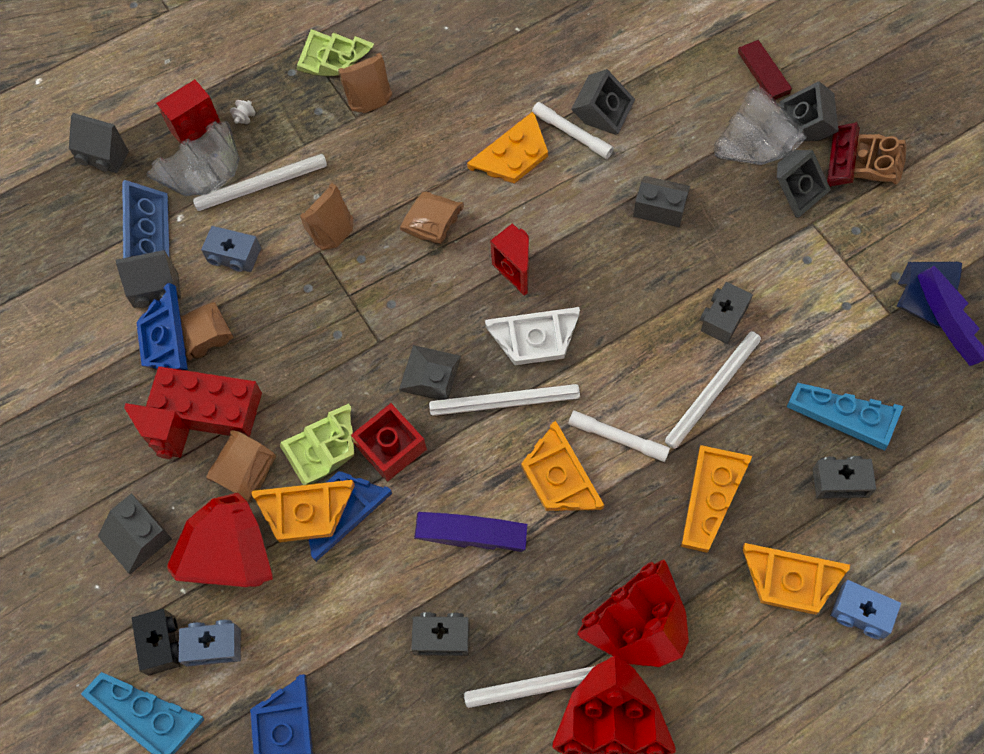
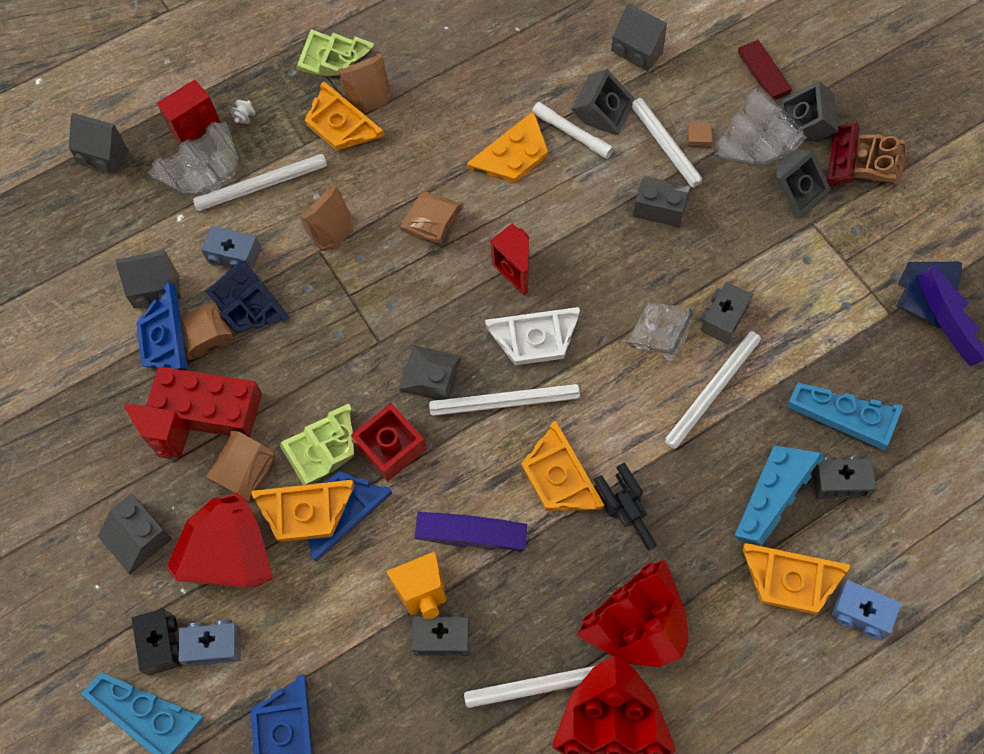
medium blue slope [122,180,169,258] -> none
white piece [568,410,670,462] -> none
light orange wing [681,445,752,553] -> none
none -> dark blue slope [205,259,289,332]
none -> light orange wing [305,82,384,151]
none -> light orange torso [387,551,447,620]
none -> black plant [593,463,657,551]
none -> dark grey slope [611,3,667,71]
none -> clear plate [628,302,694,363]
none -> white axle [632,98,702,188]
none -> medium nougat tile [687,122,712,147]
none -> dark azure wing [734,445,825,546]

